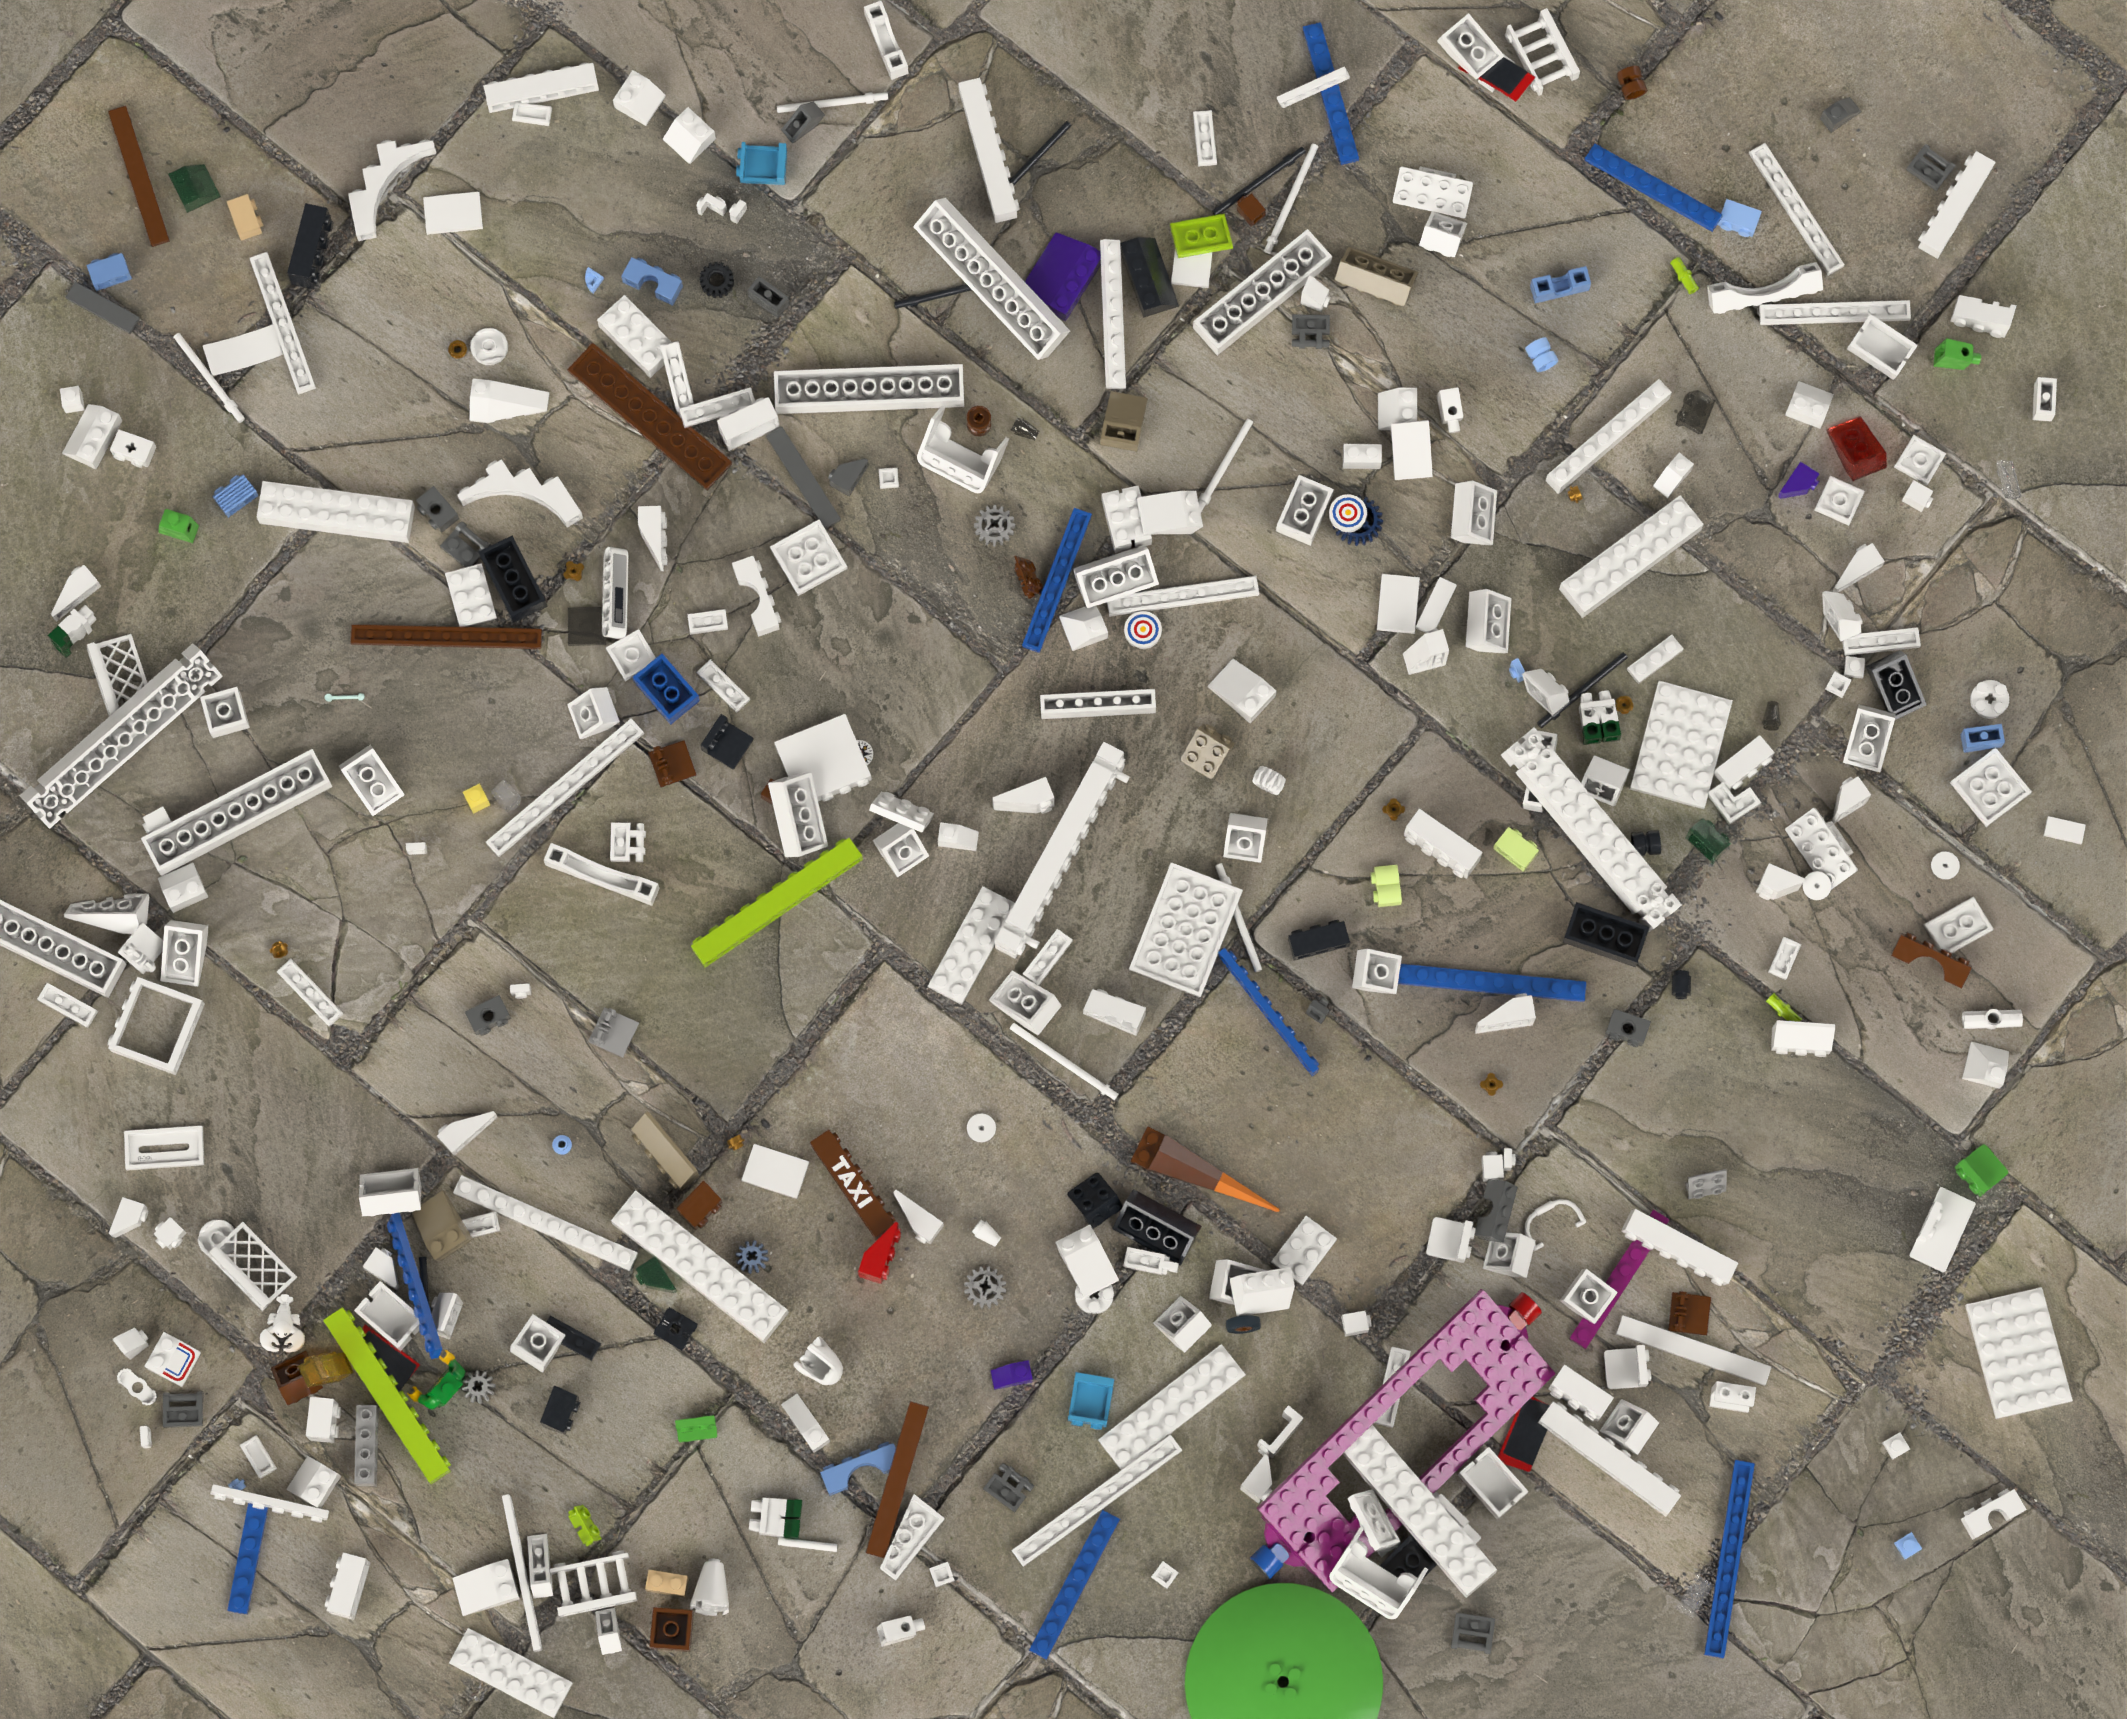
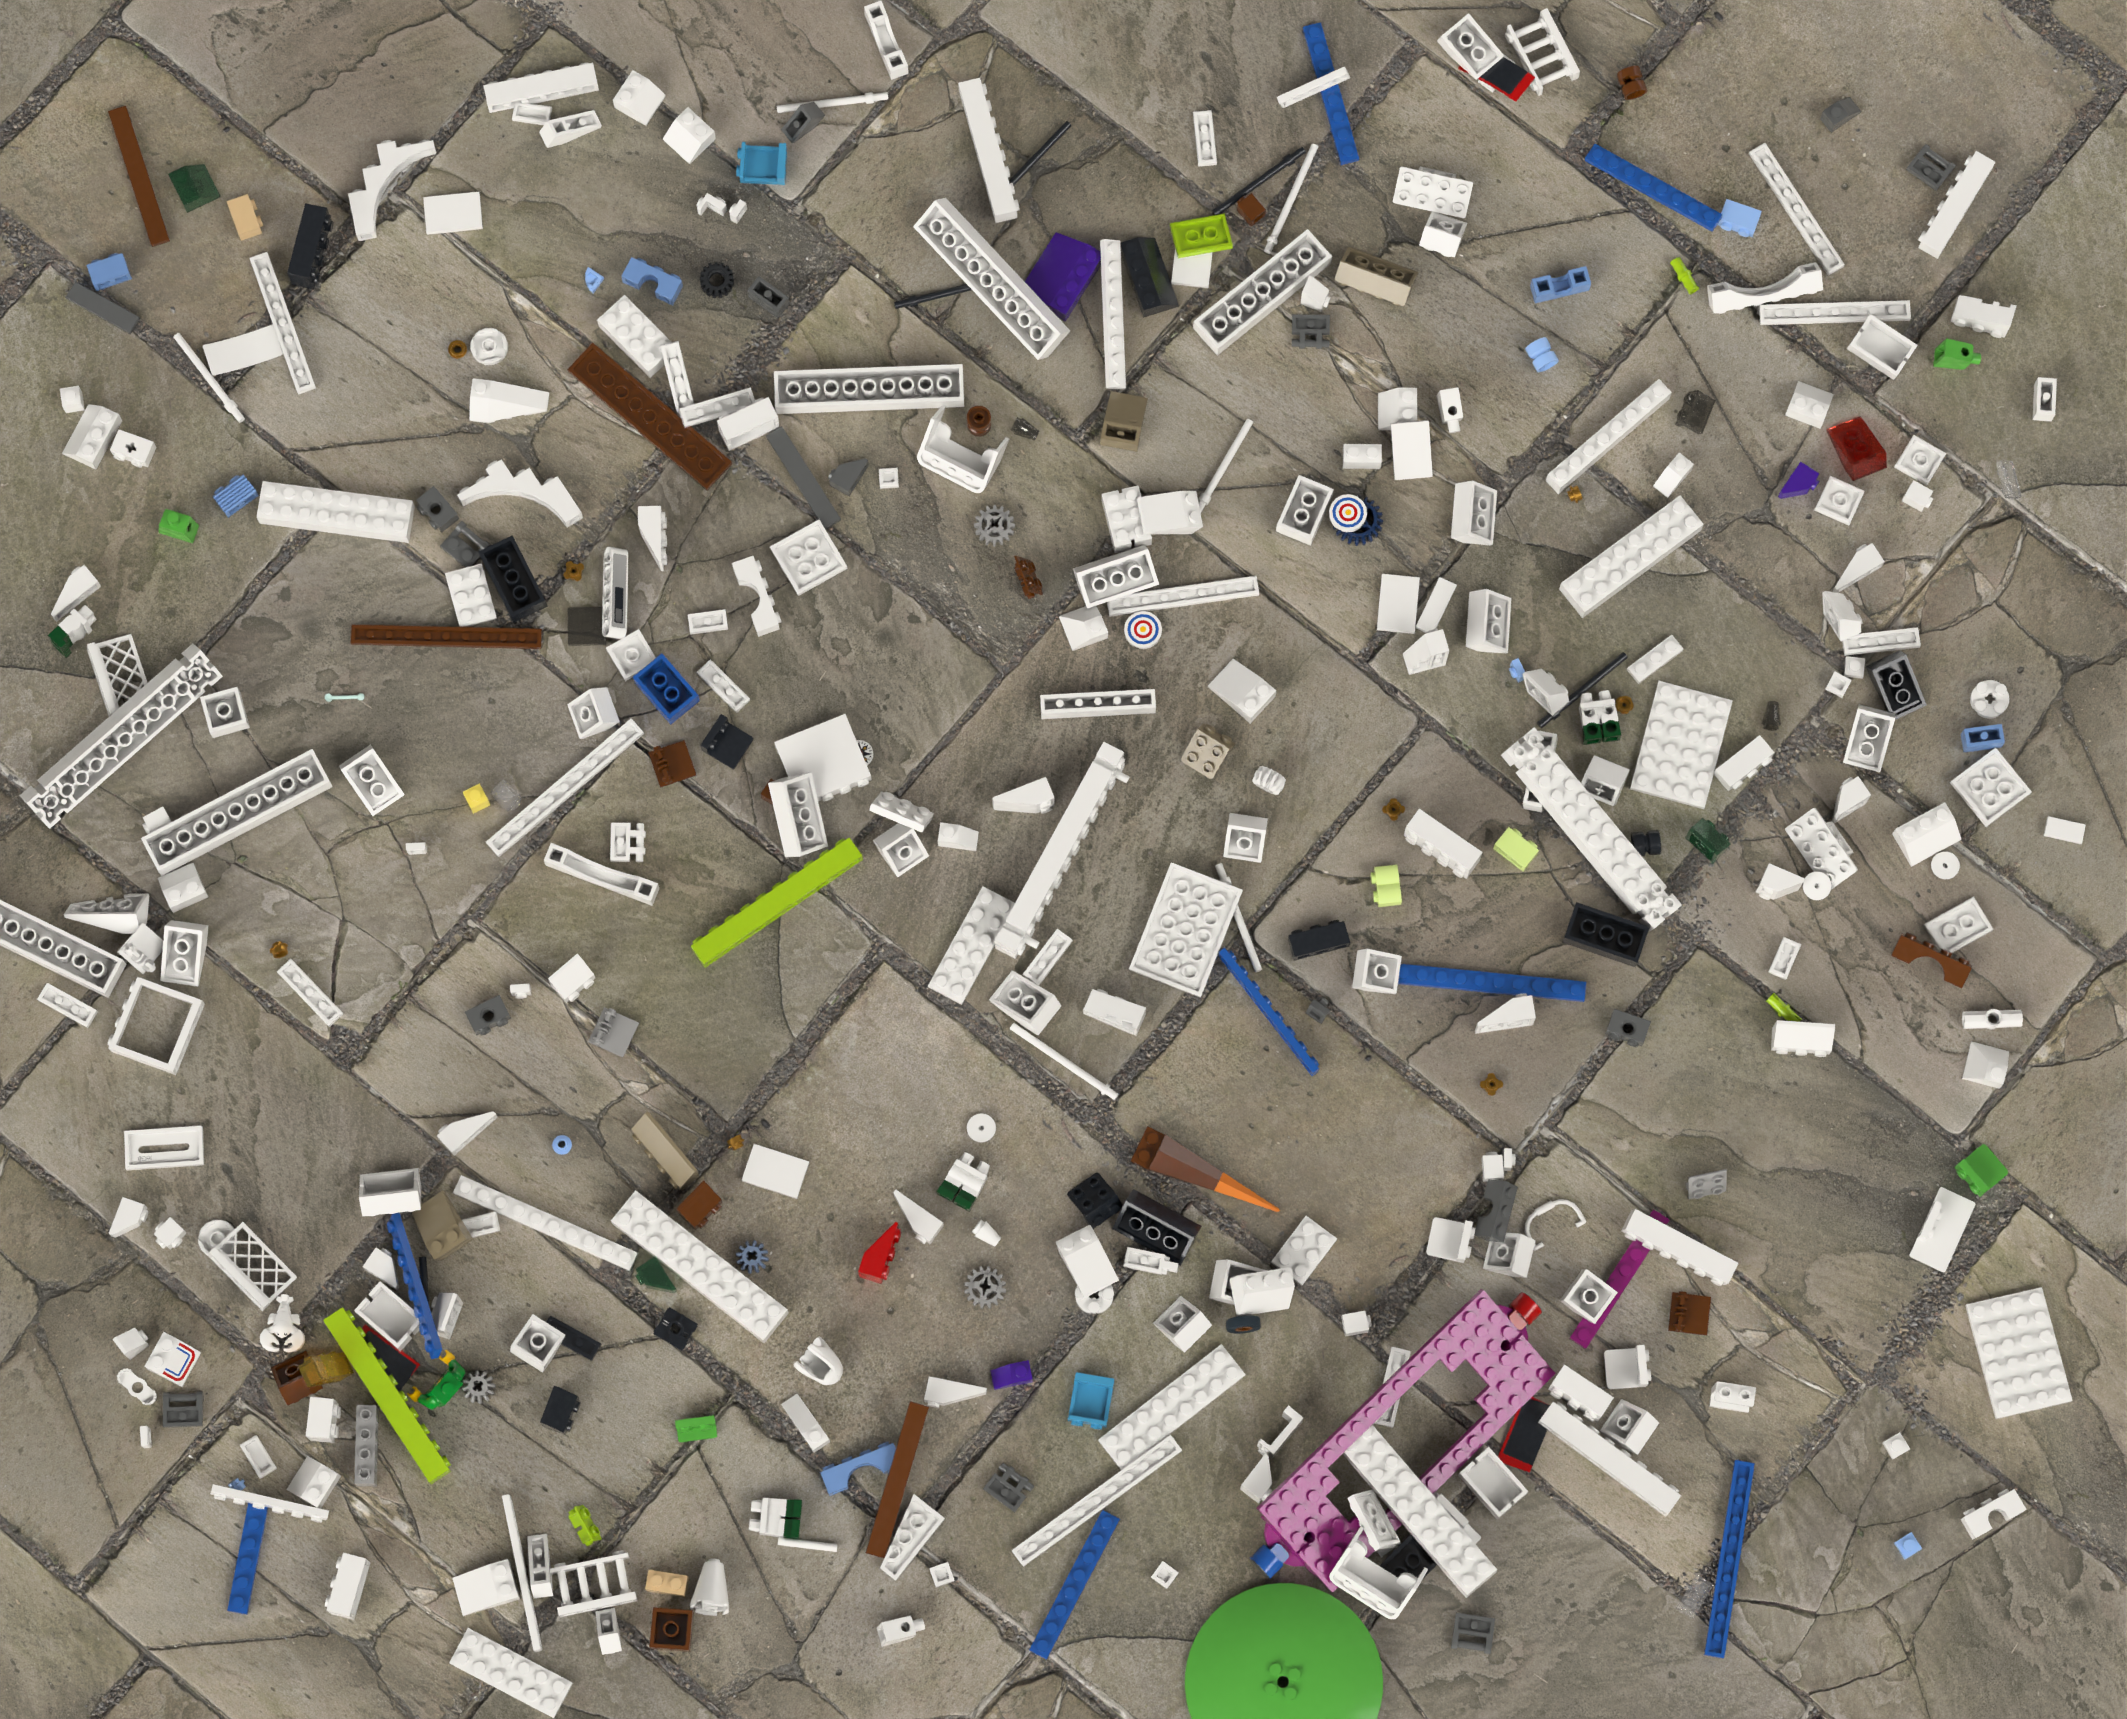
reddish brown brick [810,1130,896,1240] -> none
blue plate [1022,508,1092,653] -> none
white tile [1616,1316,1771,1386] -> none
black brick [1671,970,1691,1000] -> none
white plate [1708,782,1761,825] -> none
none -> white slope [540,110,602,148]
none -> white slope [548,954,595,1003]
none -> white slope [924,1376,987,1408]
none -> white hips [937,1152,990,1212]
none -> white slope [1892,802,1961,867]

